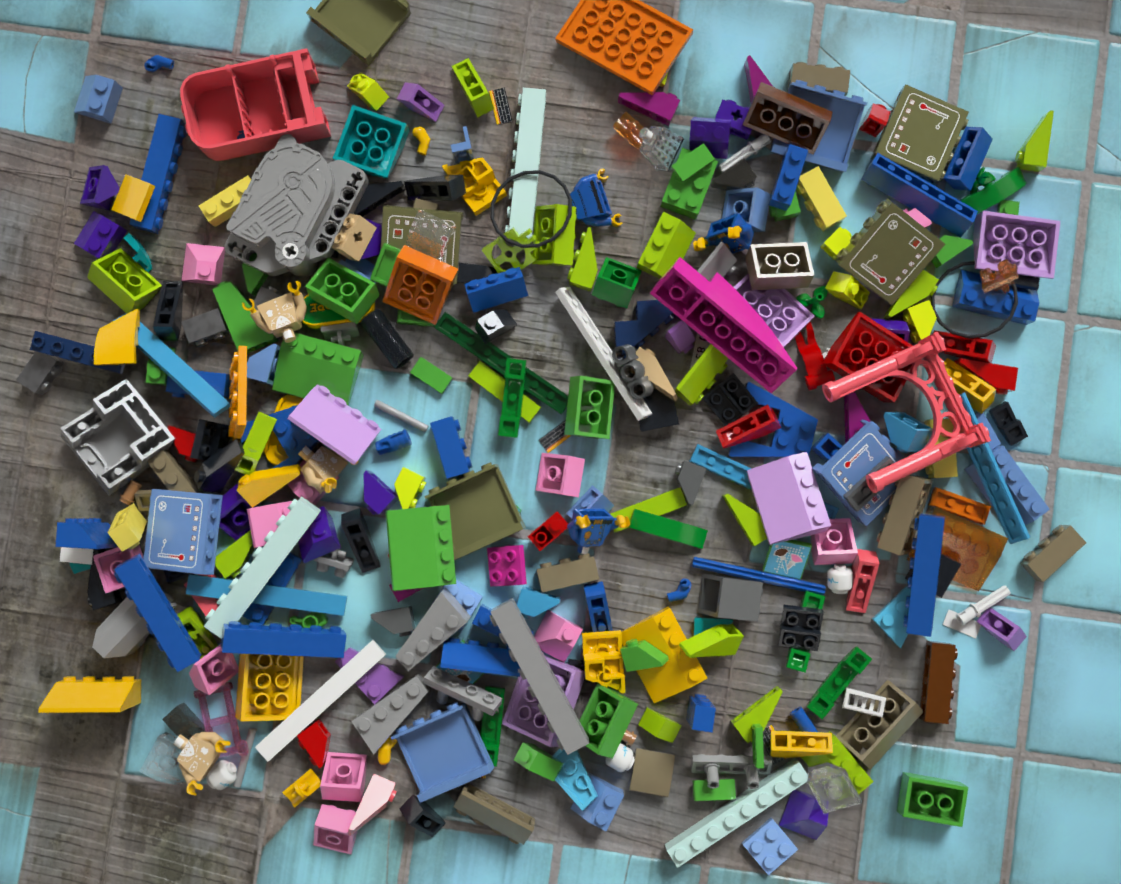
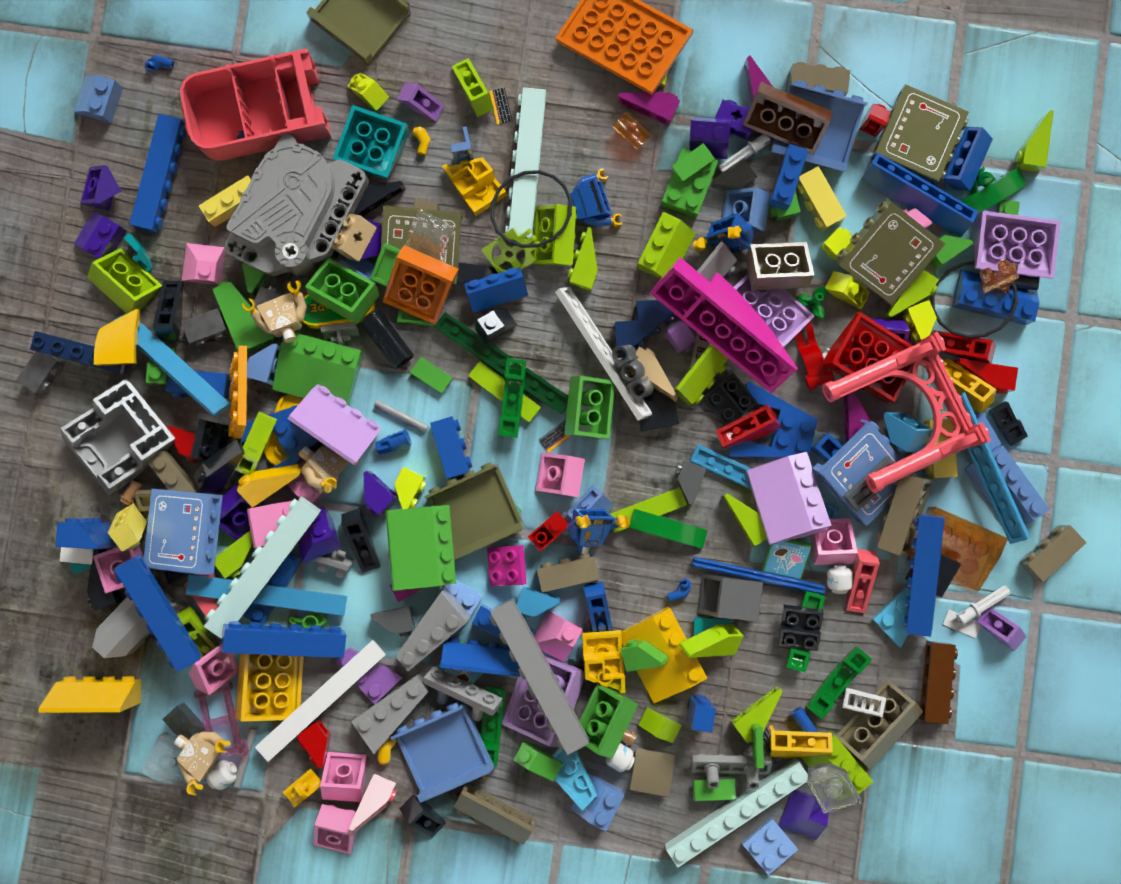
yellow tile [111,174,155,222] -> none
black slope [404,175,466,201] -> none
green slope [591,257,642,309] -> none
clear torso [639,126,684,171] -> none
bright green brick [897,772,968,827] -> none
orange tile [928,487,991,525] -> none

